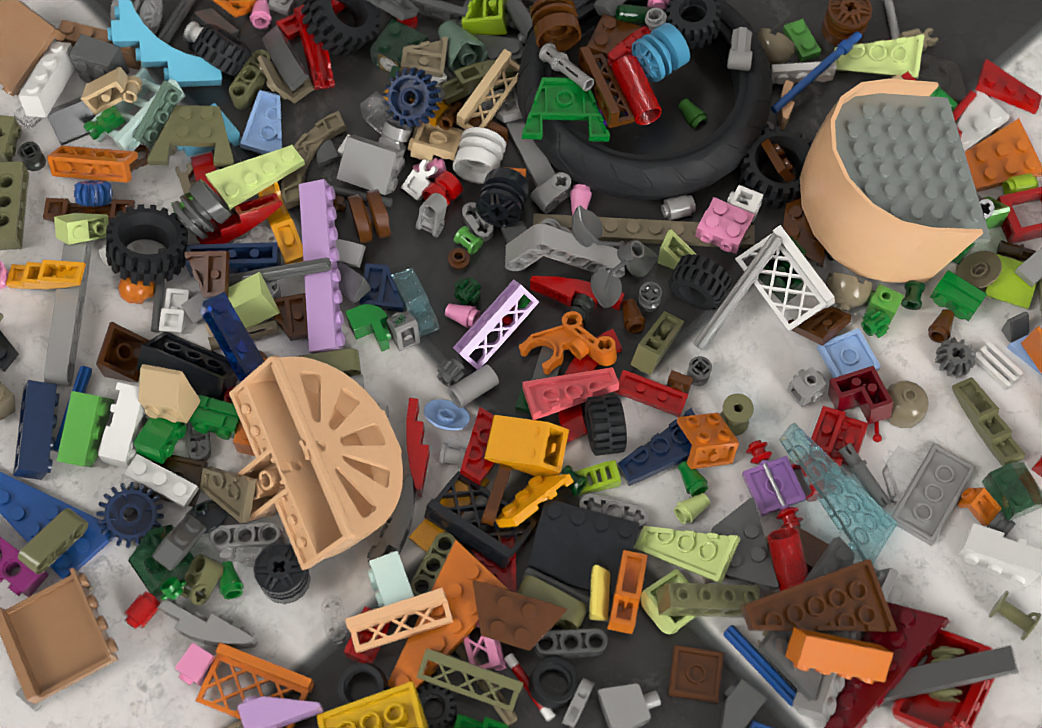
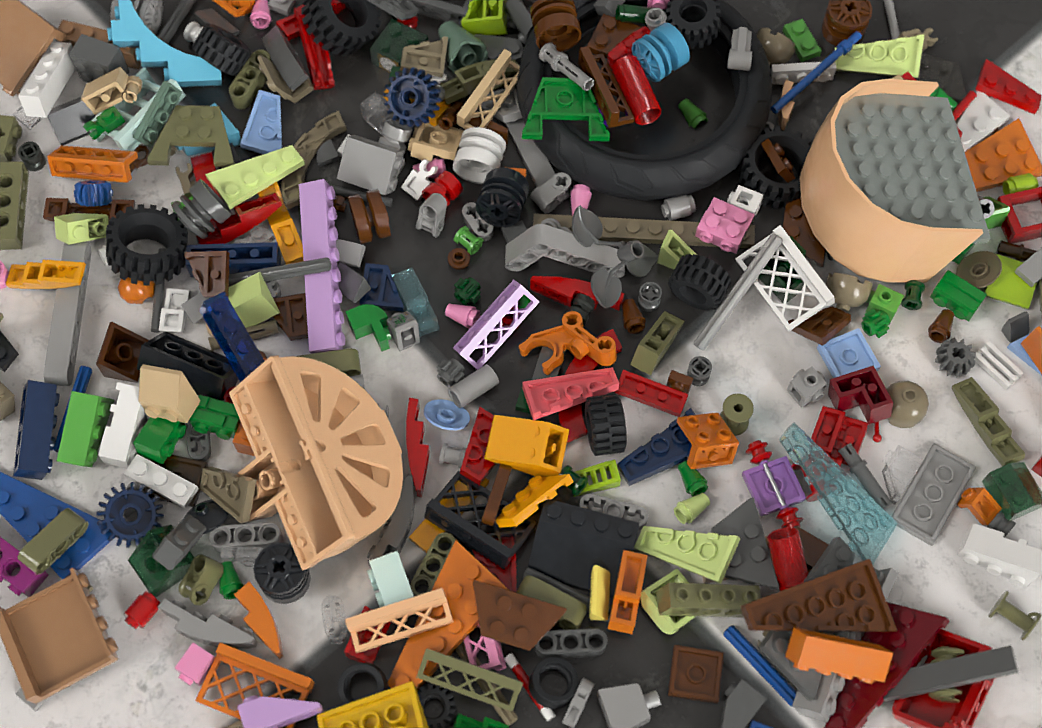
green plate [160,577,186,601] -> none
none -> orange slope [234,581,283,660]

